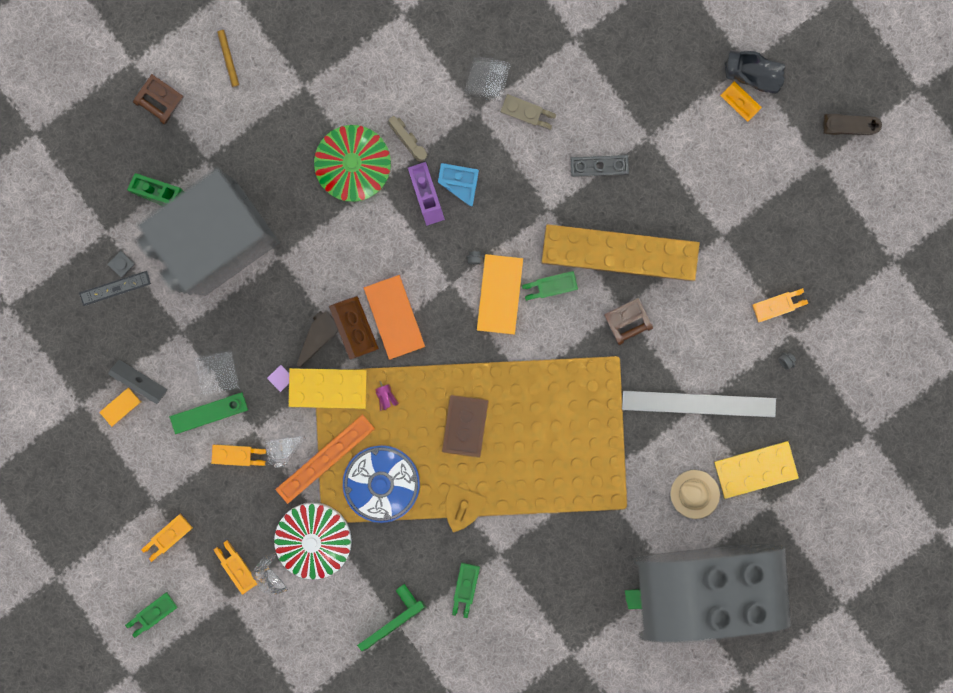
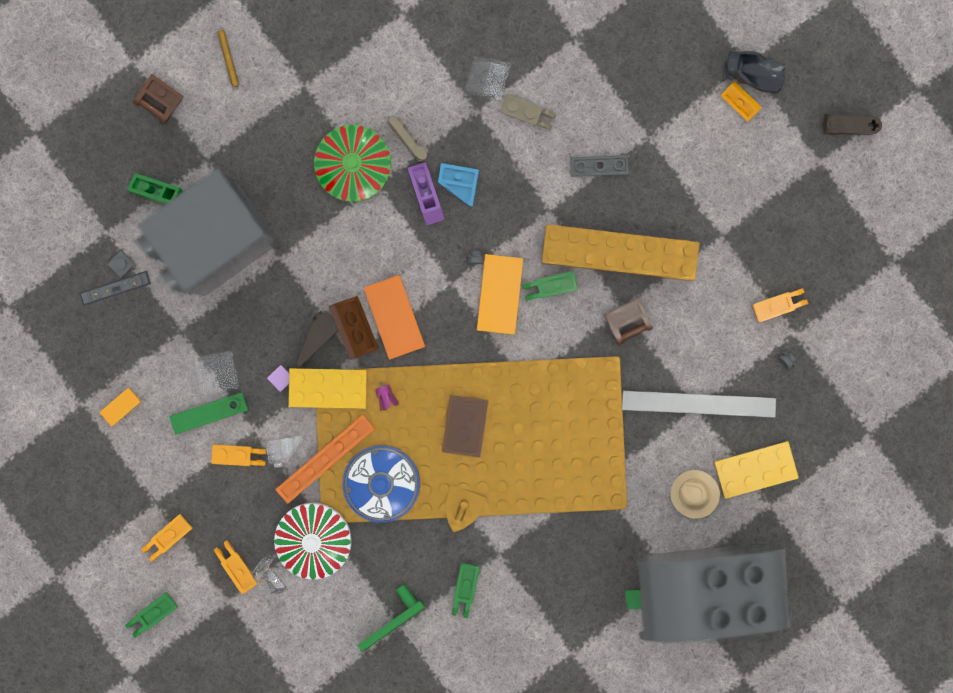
dark grey tile [108,360,168,404] -> none

